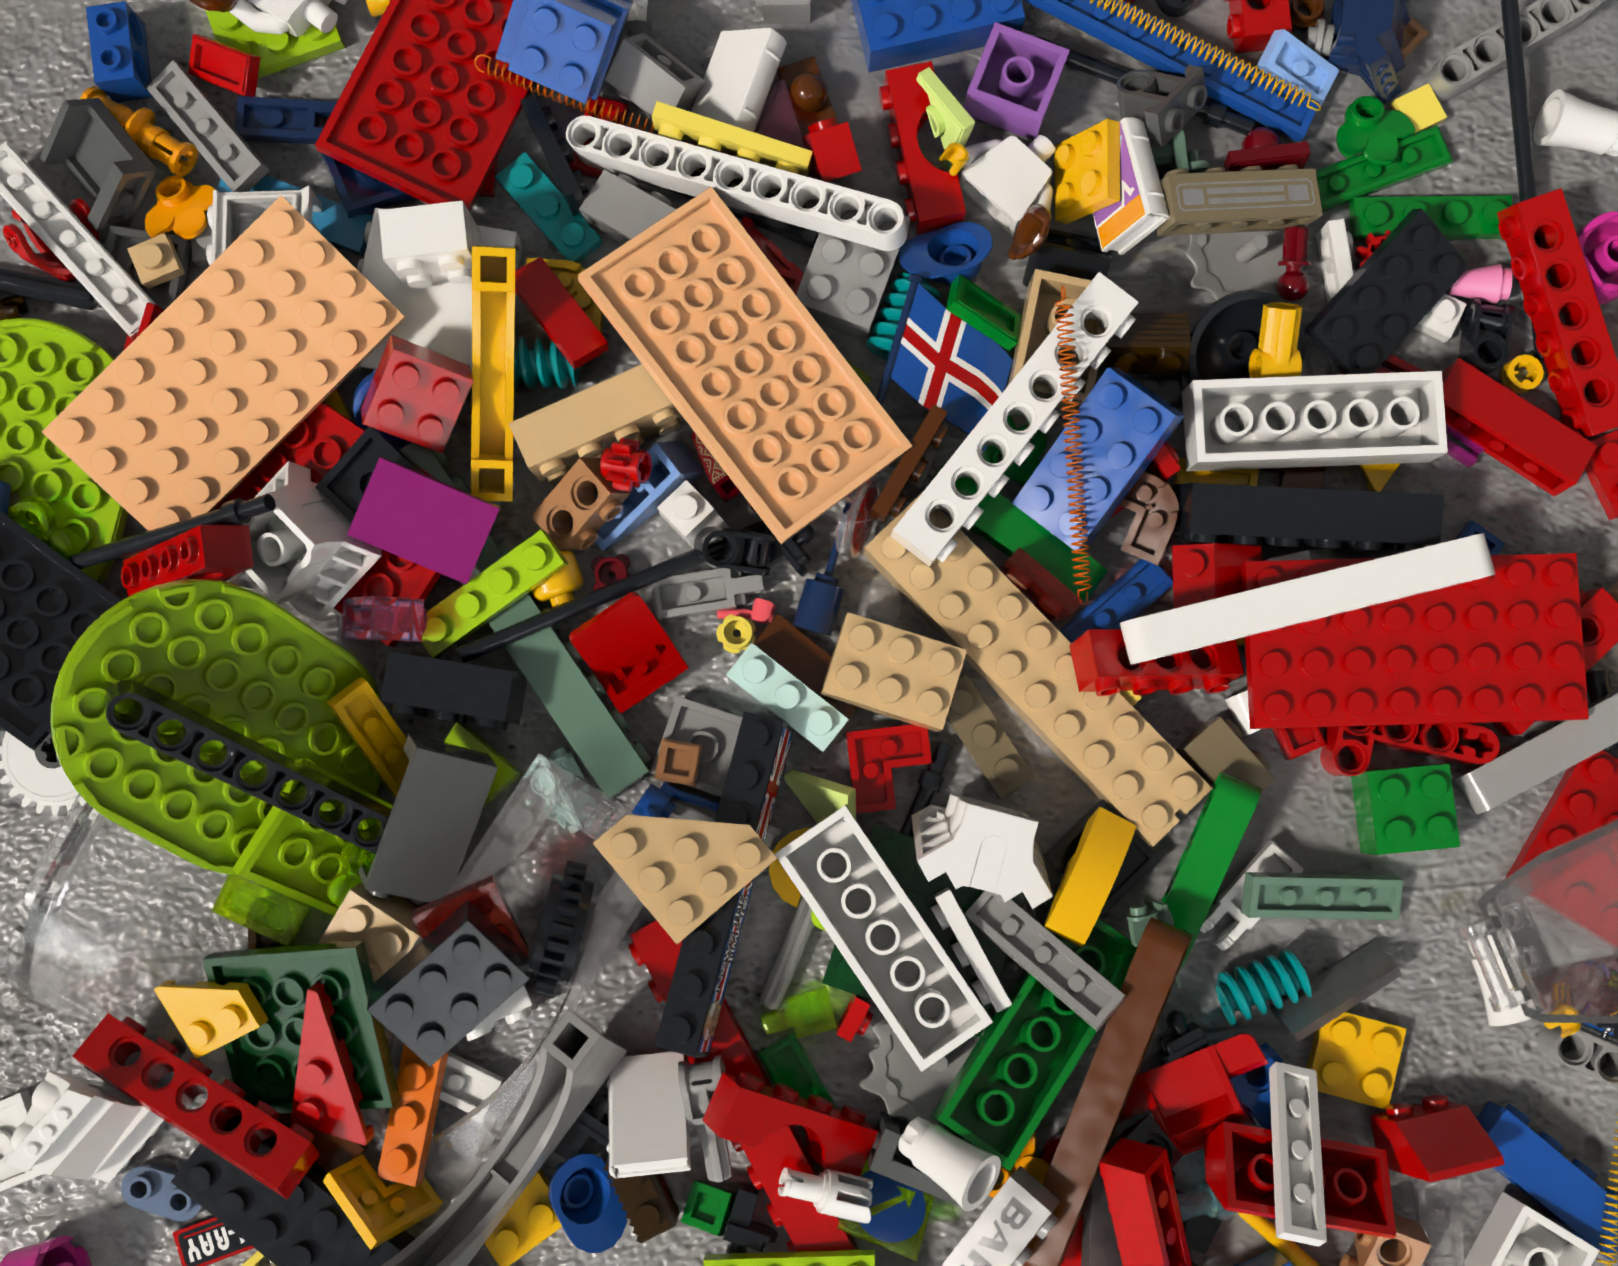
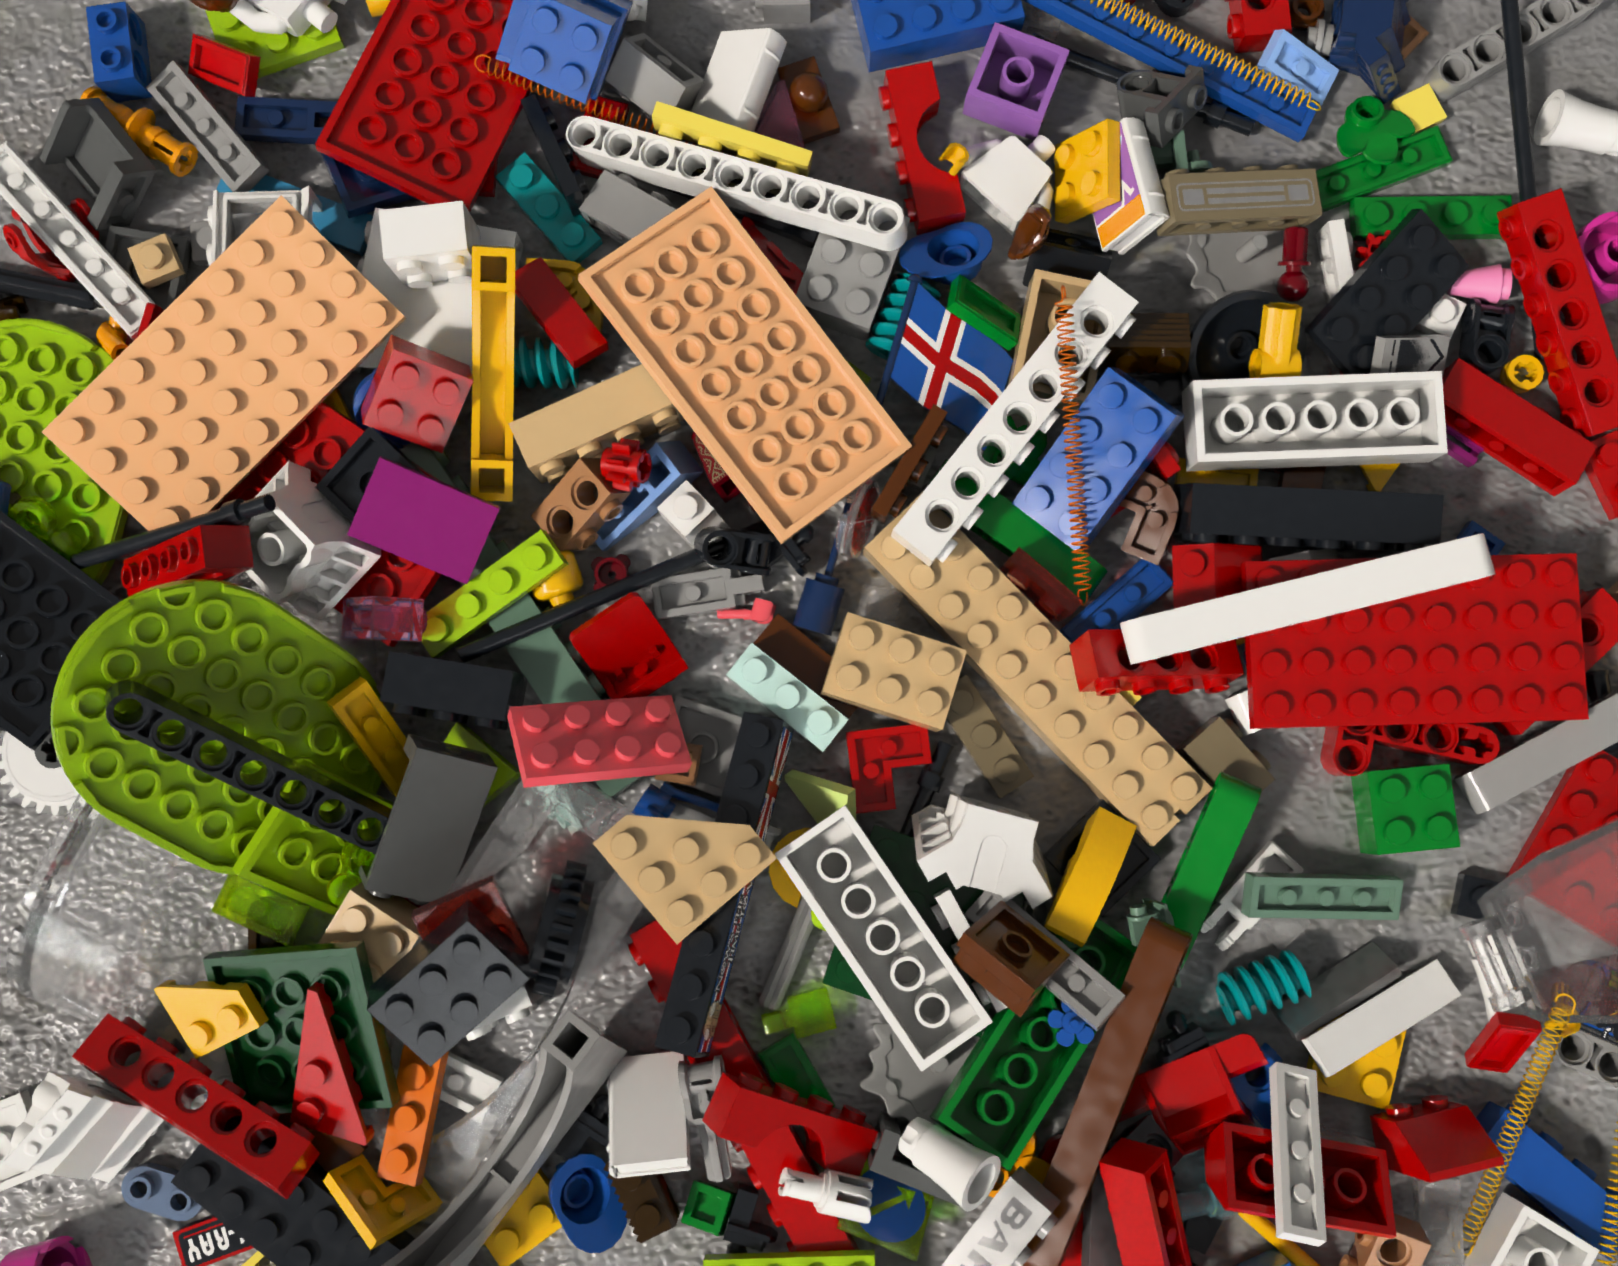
light orange plate [145,176,215,239] -> none
light yellow plate [716,614,756,654] -> none
red brick [800,117,862,182] -> none
red plate [835,994,873,1042] -> none
yellowish green tile [916,67,975,170] -> none
dark red tile [1223,127,1311,172] -> none
red tile [1272,727,1327,760] -> none
none -> light orange arm [96,316,128,360]
none -> coral plate [507,695,692,788]
none -> reddish brown bracket [952,900,1070,1018]
none -> blue plant [1047,1001,1094,1047]
none -> white tile [1301,959,1462,1078]
none -> light grey tile [1370,334,1450,377]
none -> black plate [1450,873,1505,924]
none -> yellow piece [1456,993,1576,1256]
none -> red tile [1464,1011,1542,1073]

